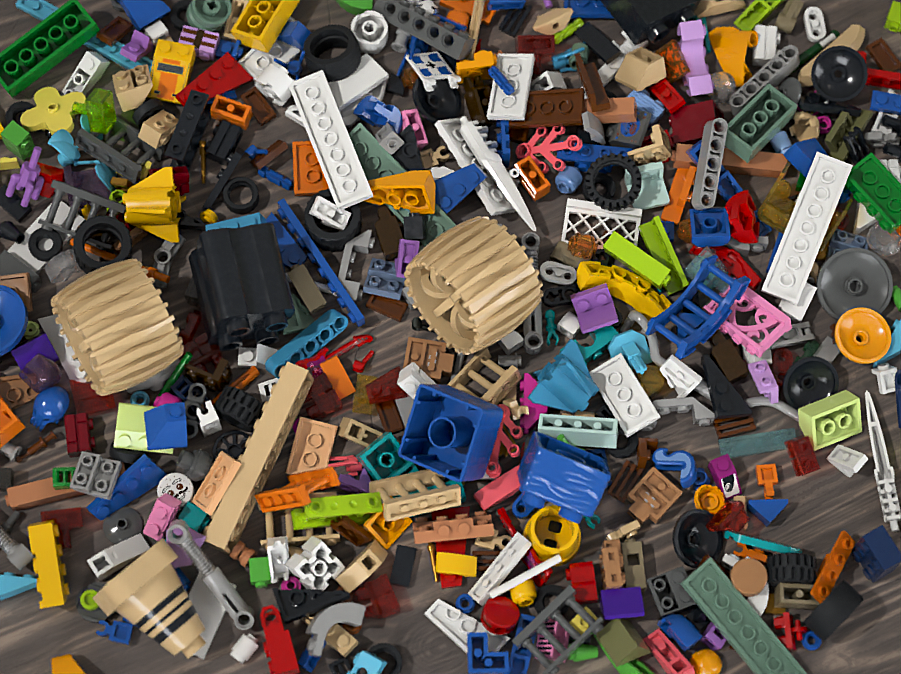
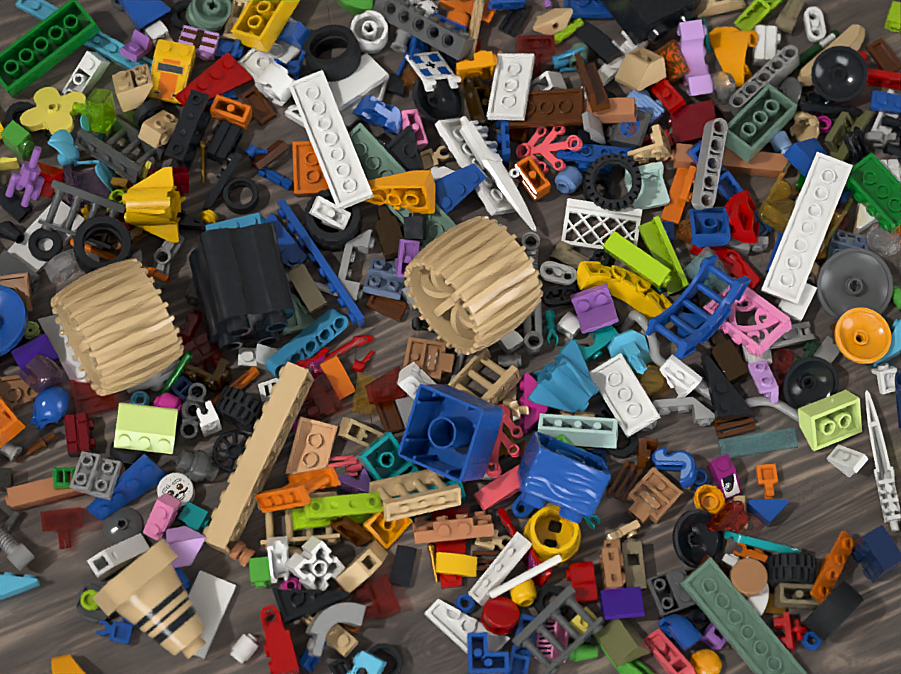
yellow wedge [28,520,70,609] -> none
reddish brown tile [96,16,134,47] -> none
blue slope [144,402,187,450] -> none
light grey piece [167,519,255,630] -> none
light nougat tile [192,451,241,516] -> none
light grey bracket [374,122,404,155] -> none
blue axle [488,66,515,96] -> none
clear orange head [568,232,598,259] -> none
clear red hips [784,435,820,477] -> none

